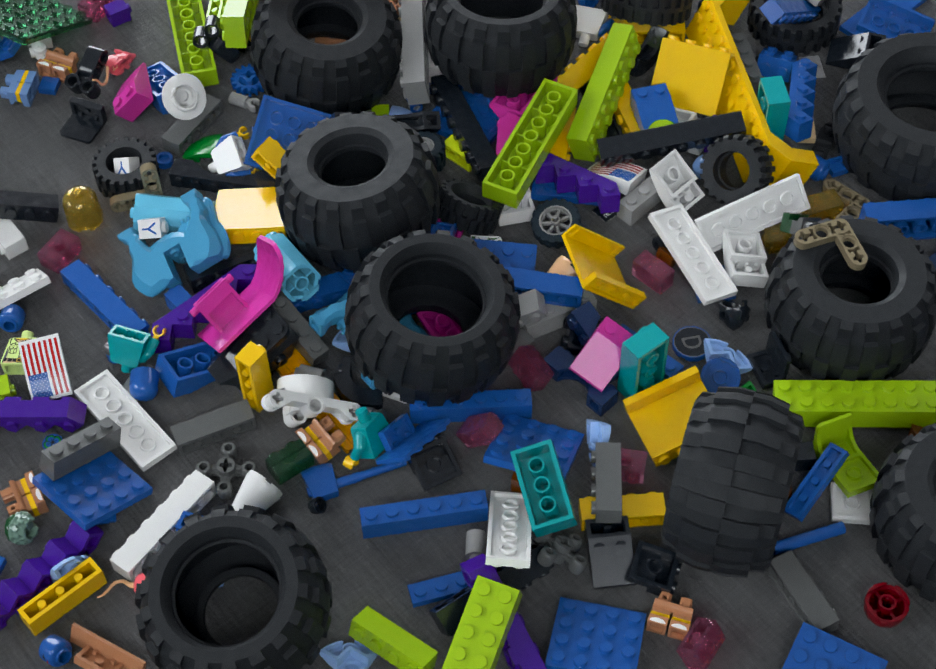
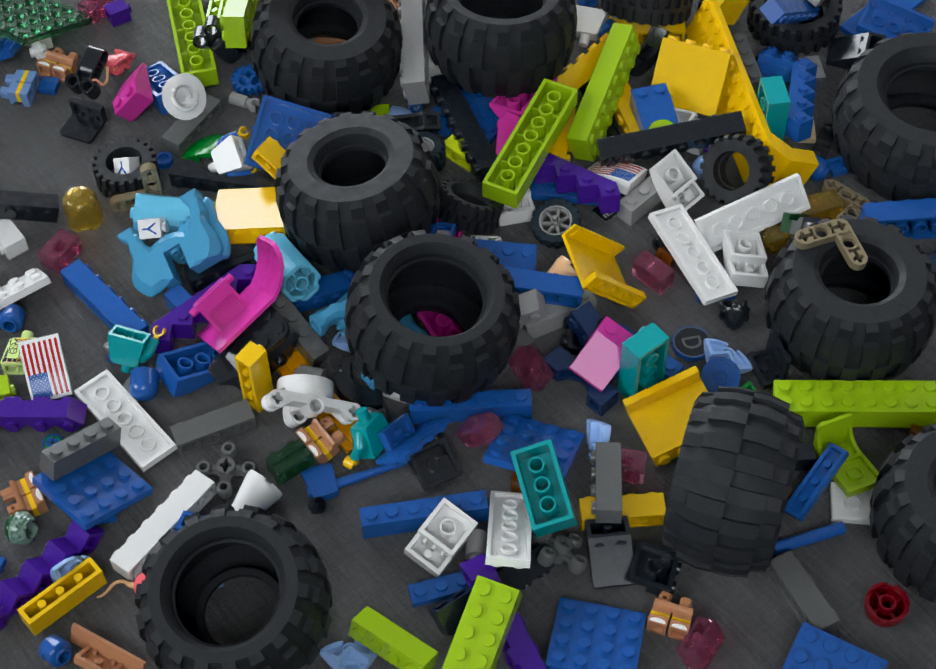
none -> white slope [404,498,478,578]

